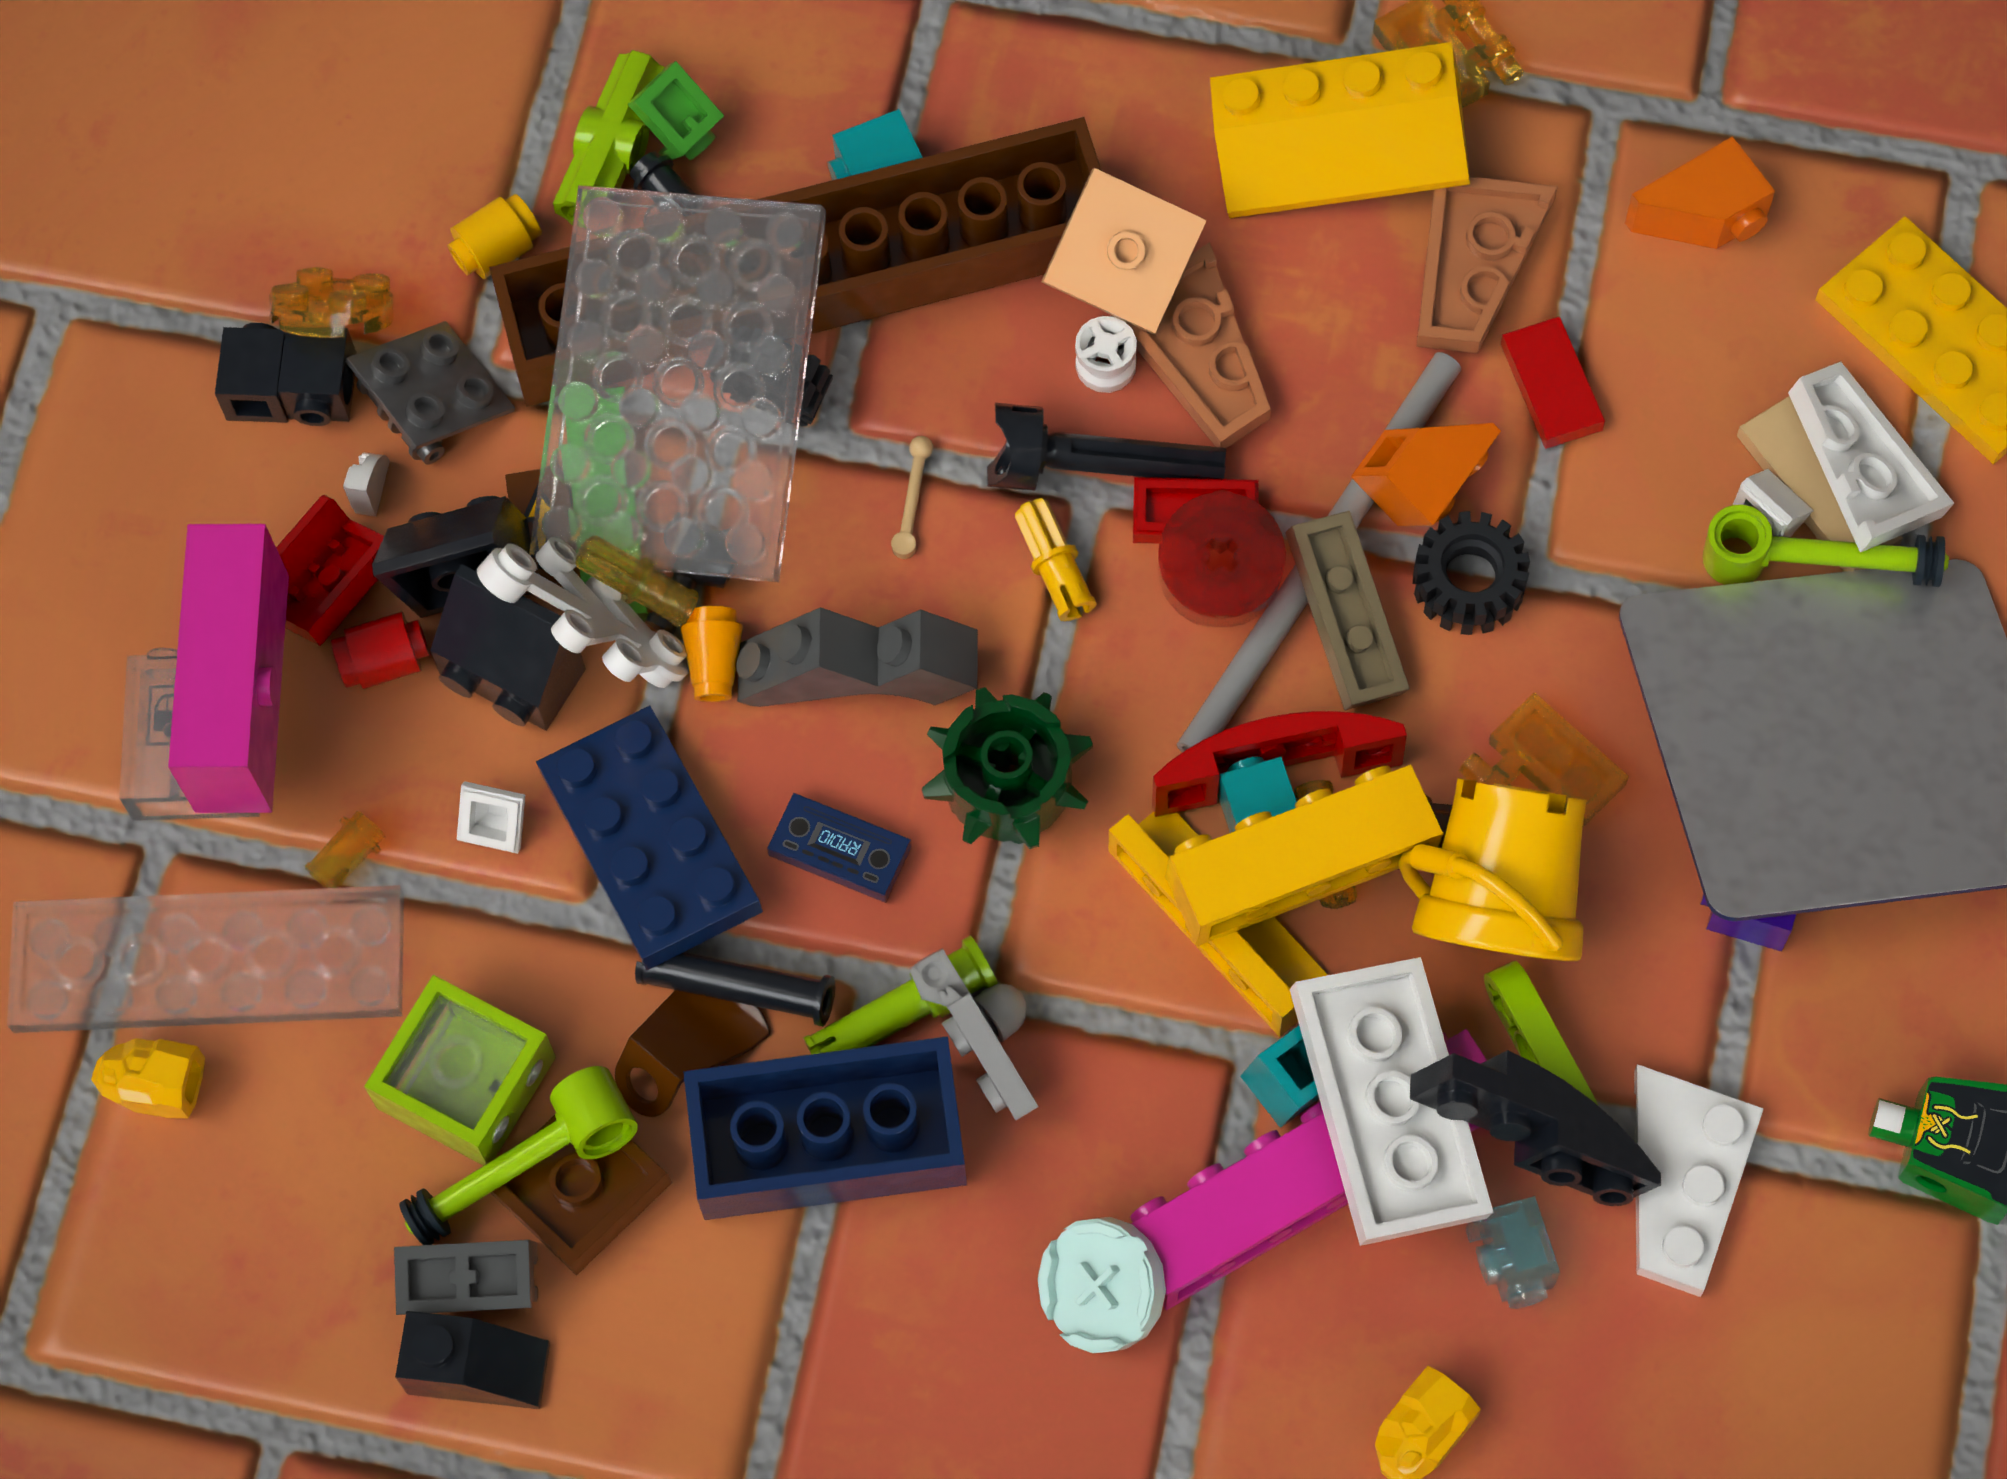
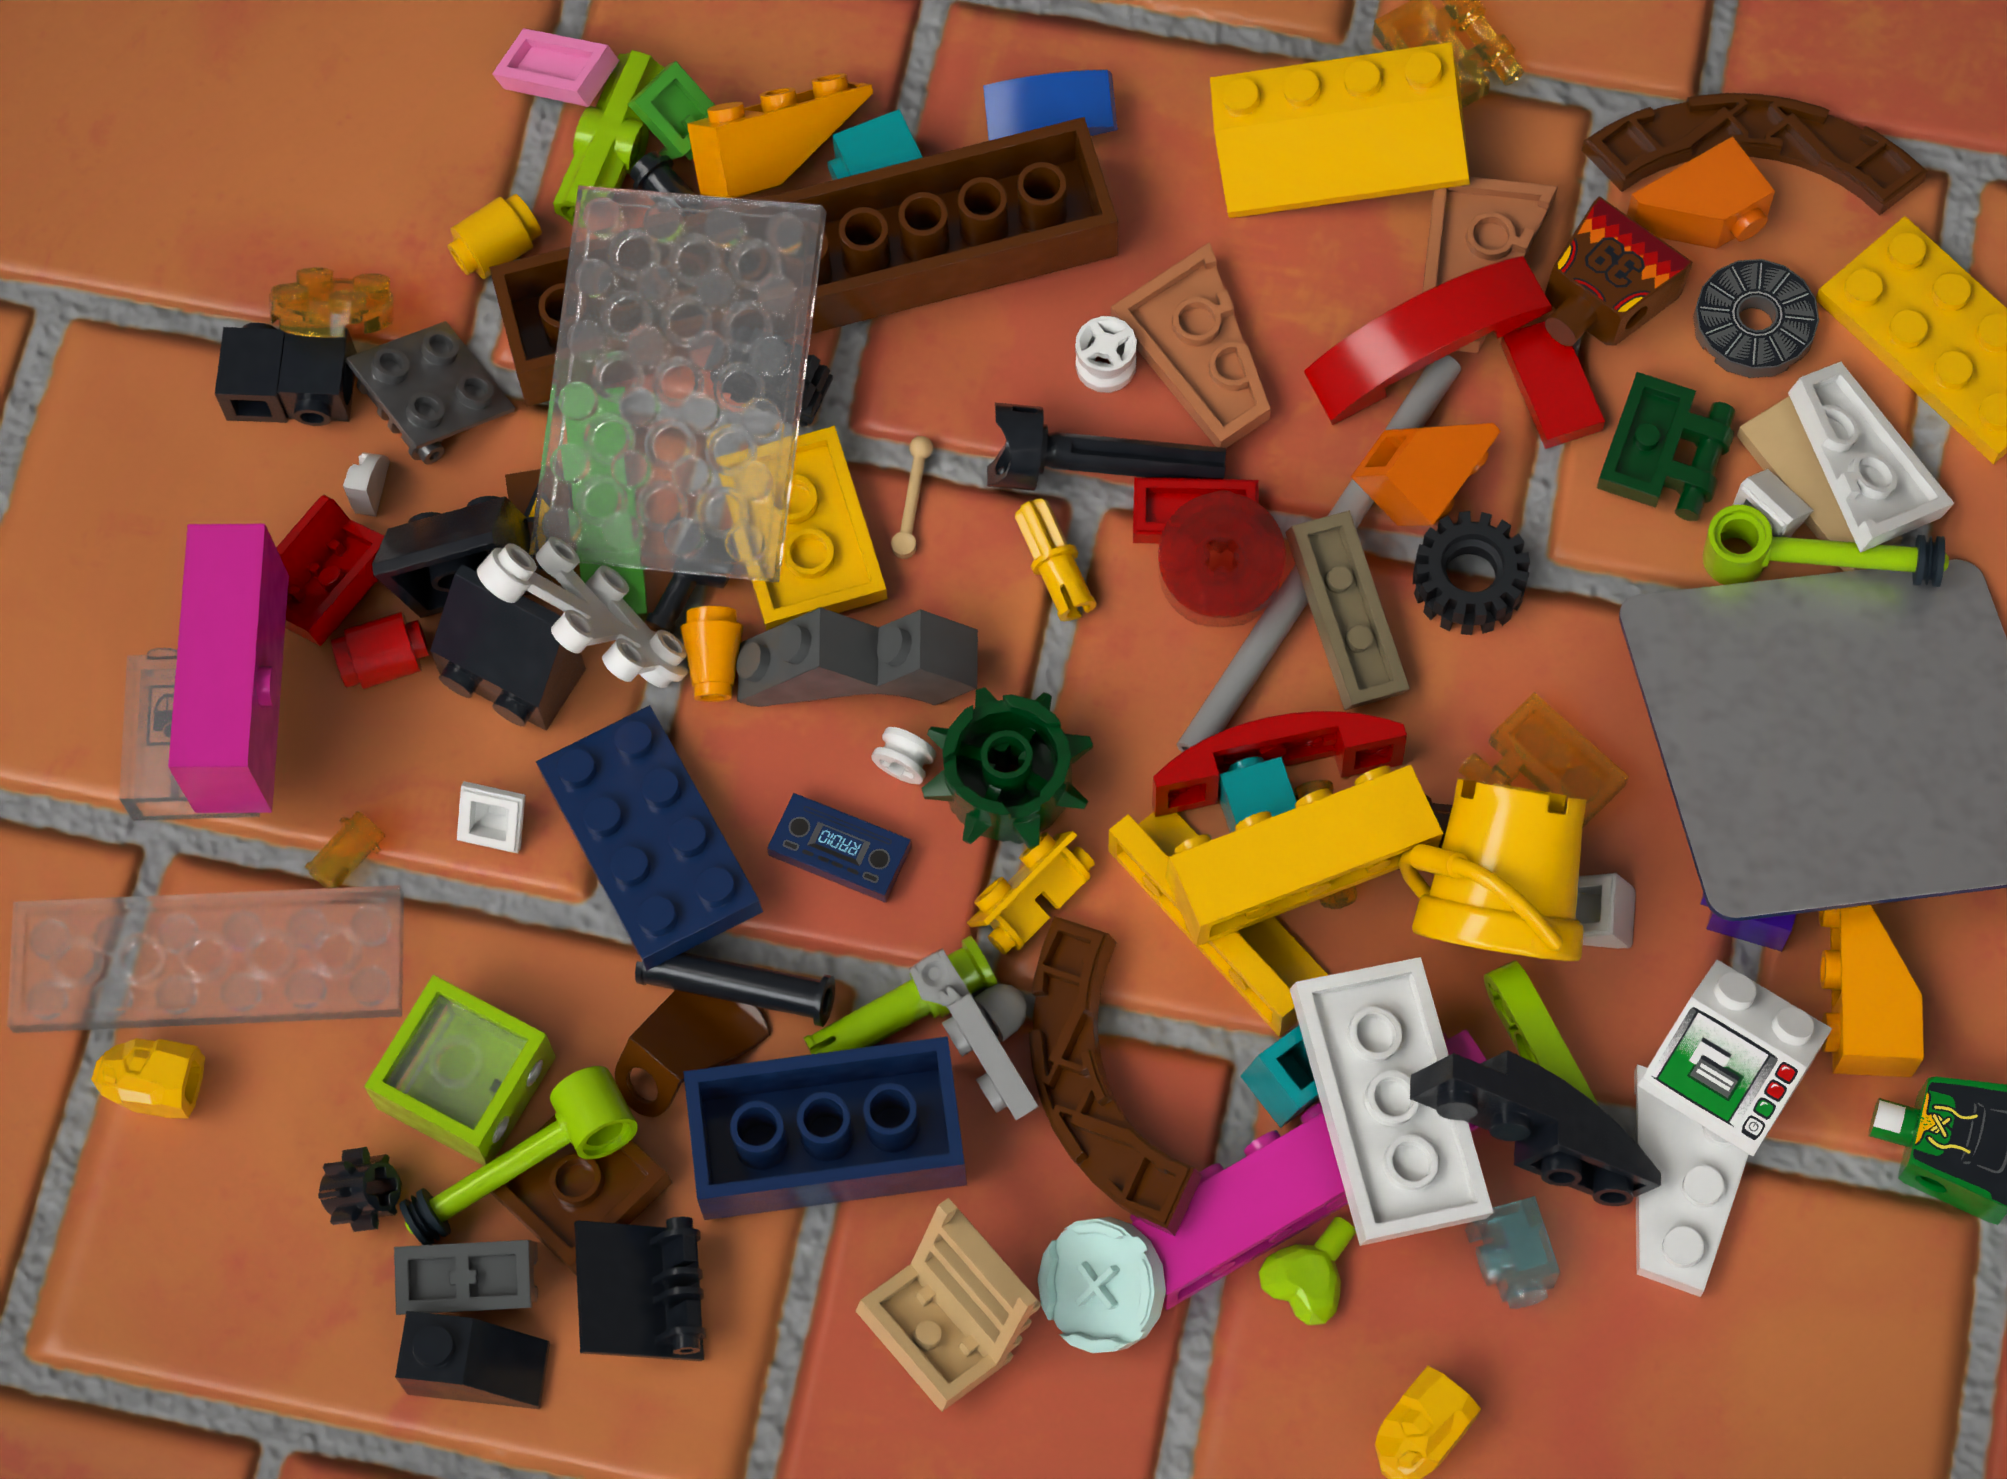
clear yellow axle [575,536,699,627] -> none
light nougat plate [1041,168,1207,334] -> none
none -> black gear [318,1147,402,1232]
none -> bright pink tile [492,28,620,107]
none -> black hinge [574,1217,706,1361]
none -> light orange slope [687,73,873,200]
none -> yellow plate [715,426,888,631]
none -> tan plate [856,1198,1041,1412]
none -> white bush [871,727,936,784]
none -> yellow hinge [967,831,1095,955]
none -> blue slope [983,70,1118,141]
none -> reddish brown tile [1029,916,1202,1236]
none -> lime rock [1258,1217,1356,1326]
none -> red slope [1304,256,1552,425]
none -> reddish brown torso [1545,196,1693,346]
none -> white slope [1576,873,1636,949]
none -> reddish brown tile [1582,93,1928,215]
none -> dark green plate [1597,372,1735,521]
none -> white slope [1637,960,1832,1156]
none -> tile [1693,259,1819,378]
none -> light orange slope [1819,905,1924,1077]

